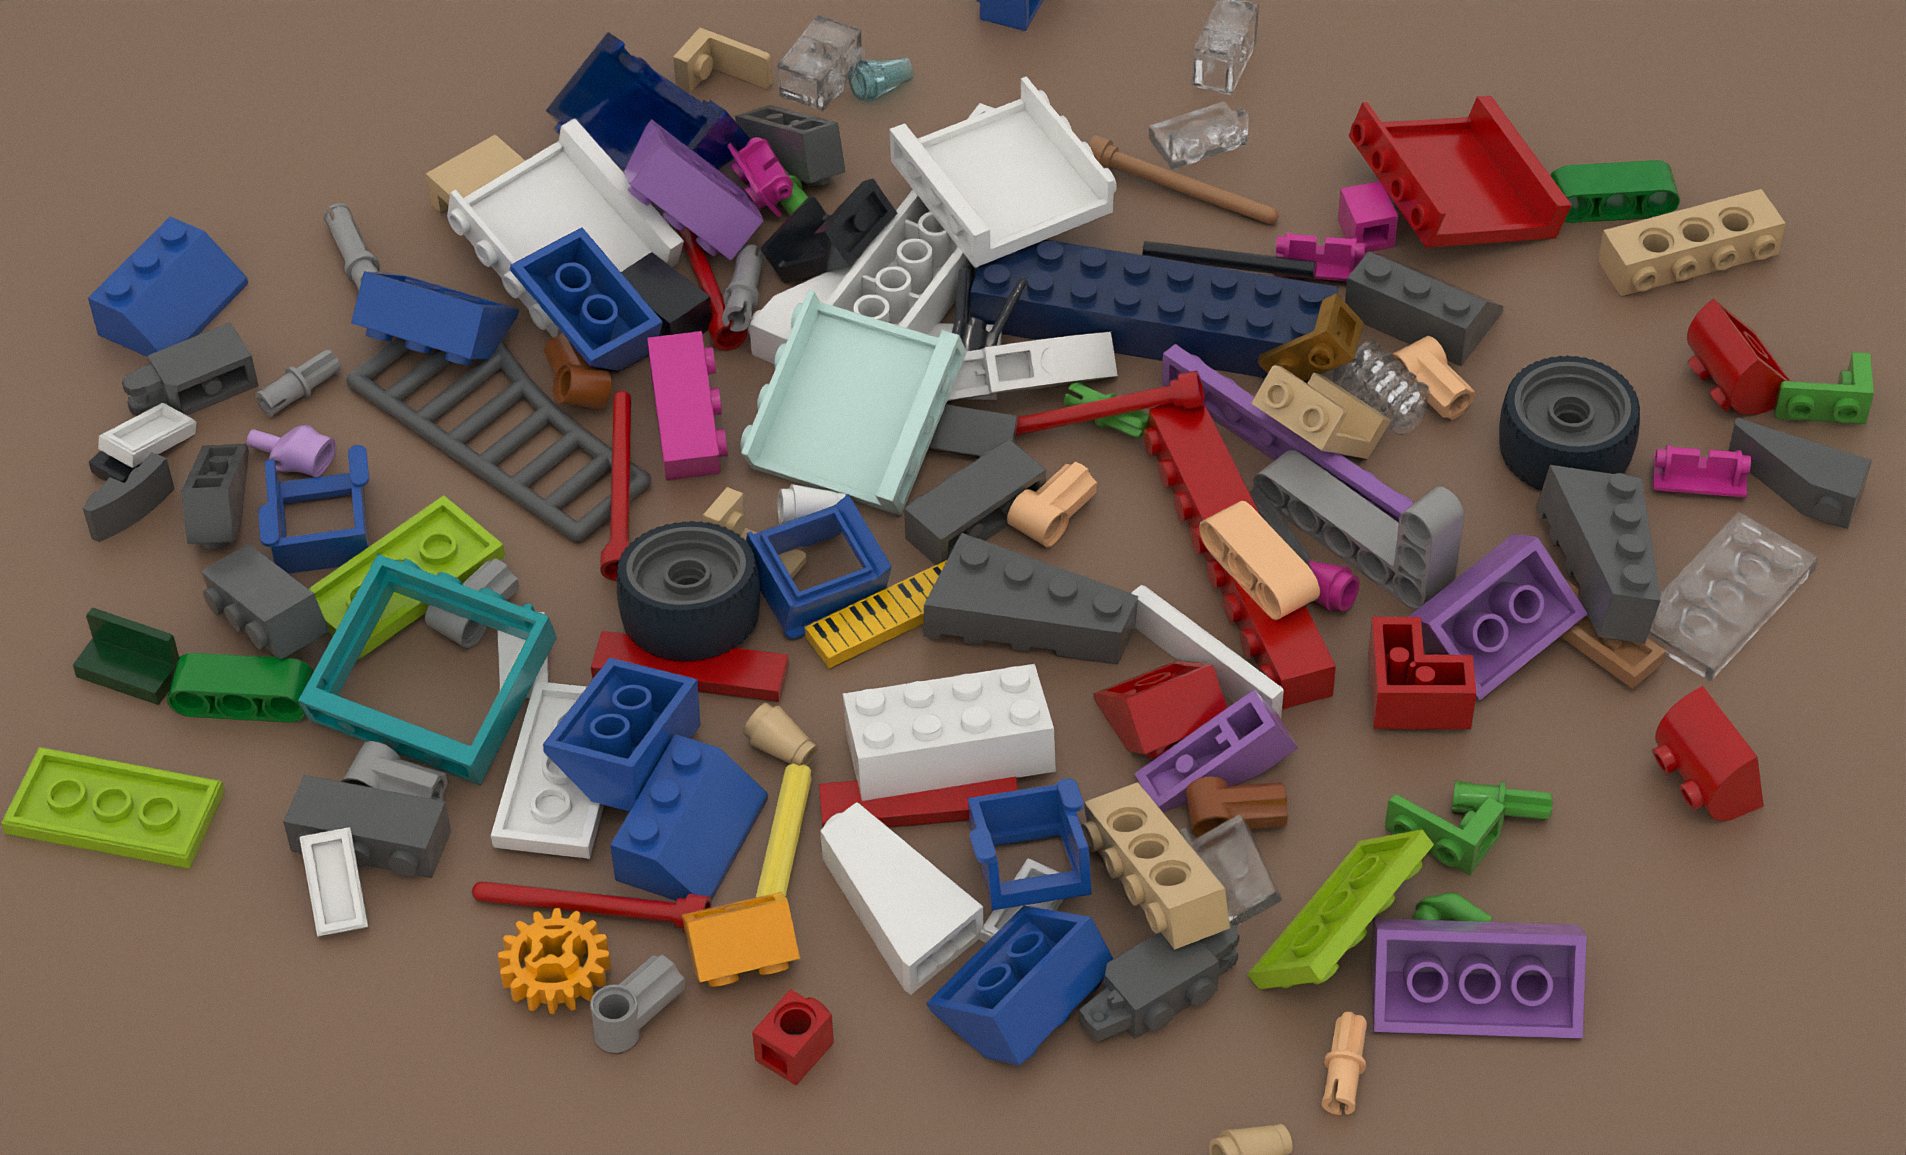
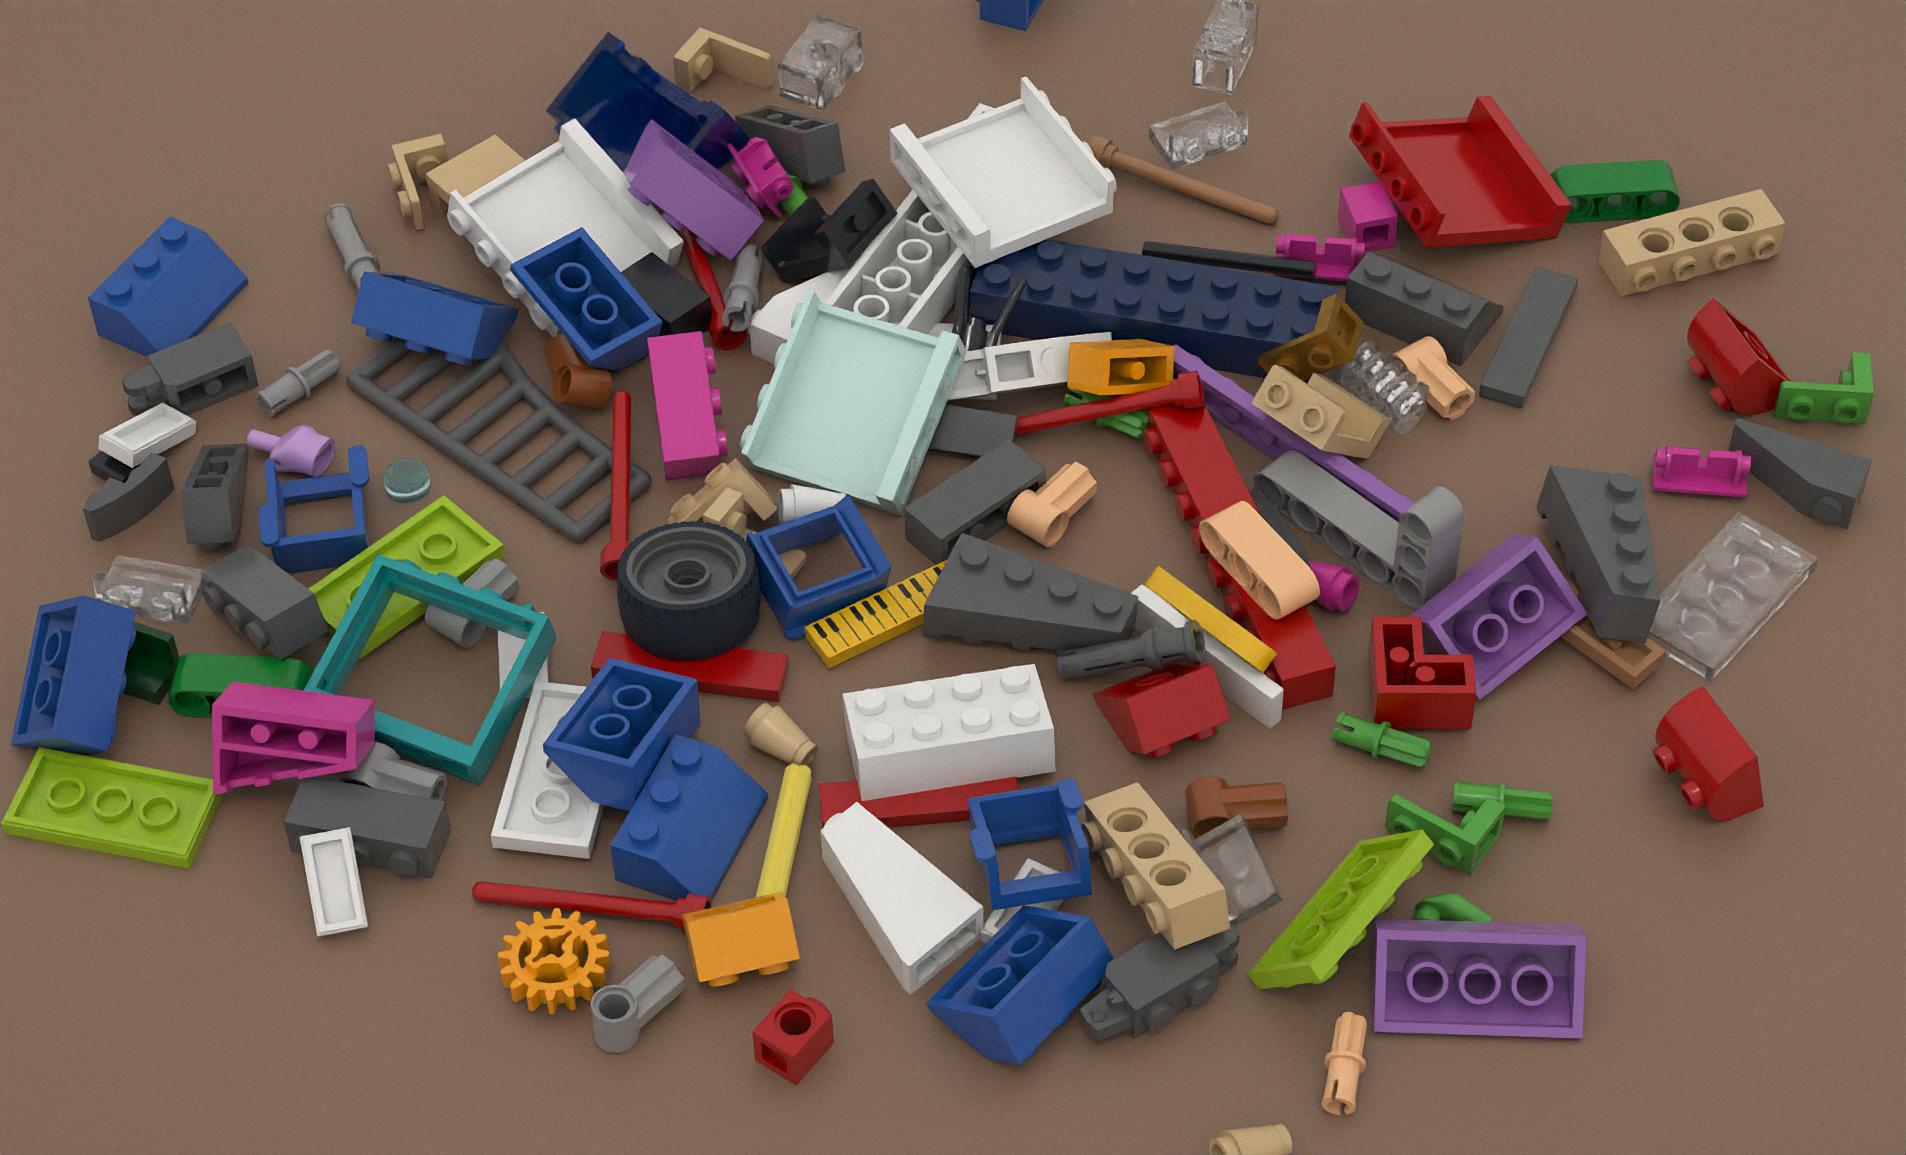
clear light blue cone [849,57,913,101] -> none
medium lavender slope [1134,690,1298,812] -> none
wheel [1499,355,1640,490] -> none
none -> blue slope [11,595,136,755]
none -> clear bracket [92,555,206,624]
none -> dark pink wedge [212,682,375,795]
none -> clear light blue tile [383,459,431,503]
none -> tan bracket [387,133,448,231]
none -> tan bracket [668,458,778,524]
none -> dark grey pin [1057,620,1206,681]
none -> light orange brick [1067,339,1175,395]
none -> yellow beam [1144,565,1278,673]
none -> bright green axle [1332,712,1432,768]
none -> dark grey tile [1479,266,1578,408]

